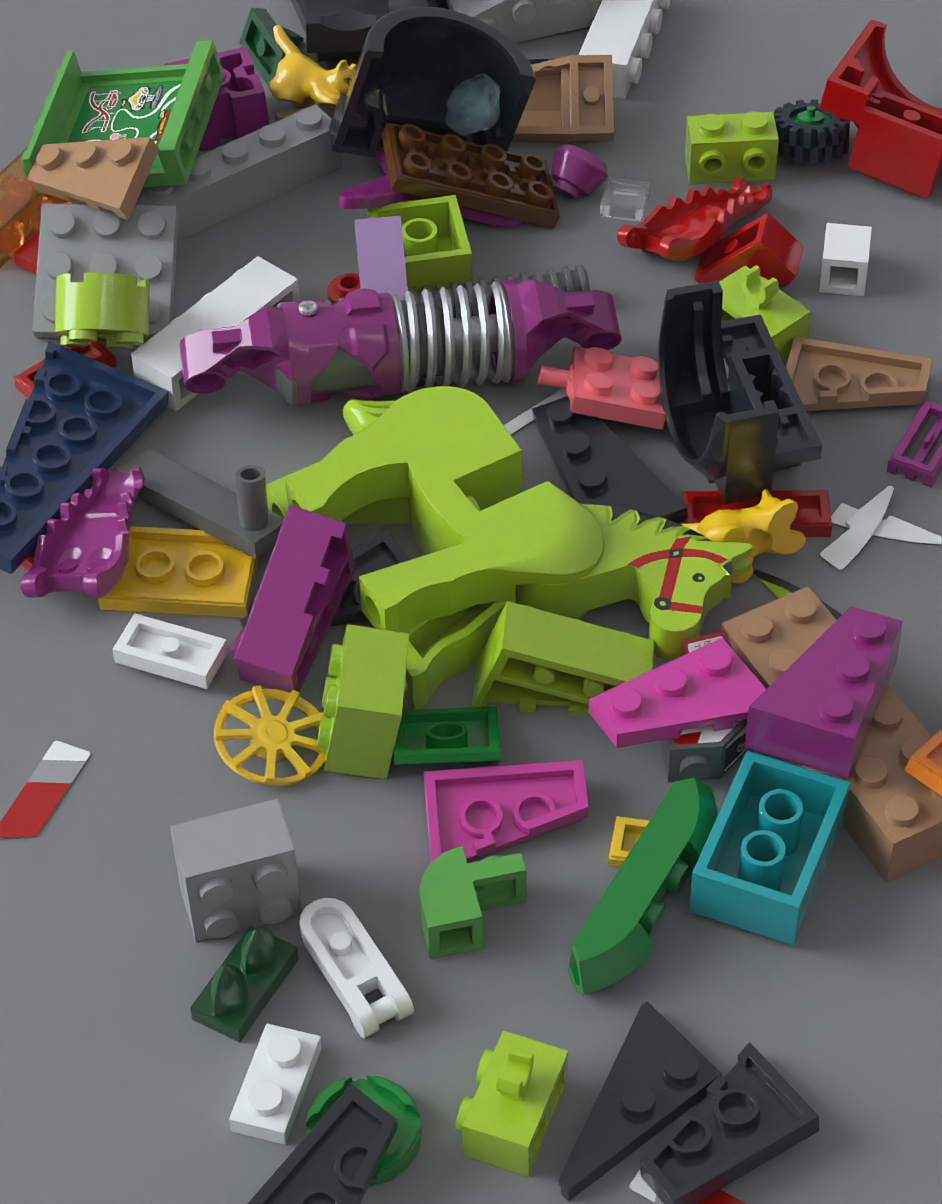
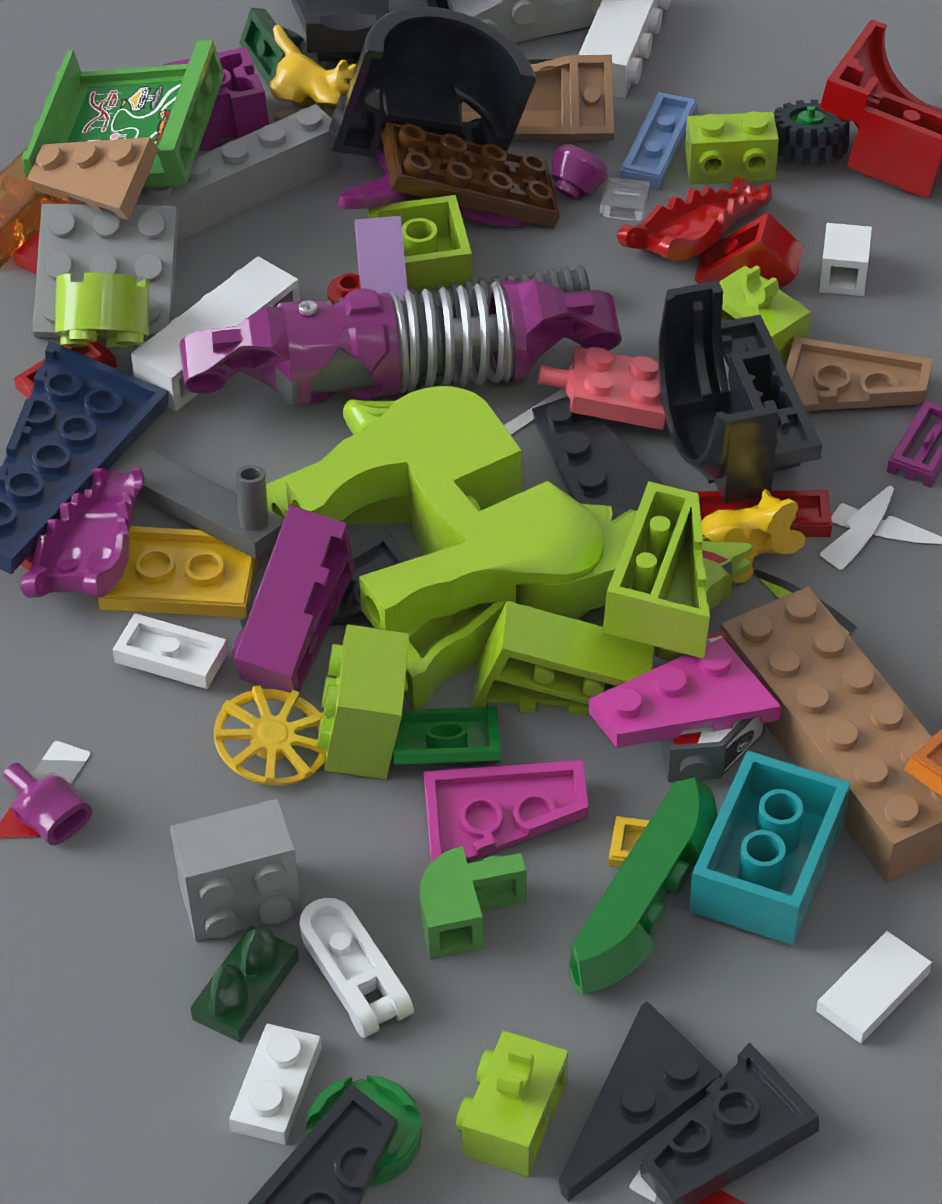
clear light blue plate [445,74,500,136] -> none
magenta wedge [745,606,903,779] -> none
none -> magenta piece [4,763,92,845]
none -> lime wedge [603,481,710,659]
none -> medium blue tile [620,92,699,190]
none -> white tile [816,931,932,1044]

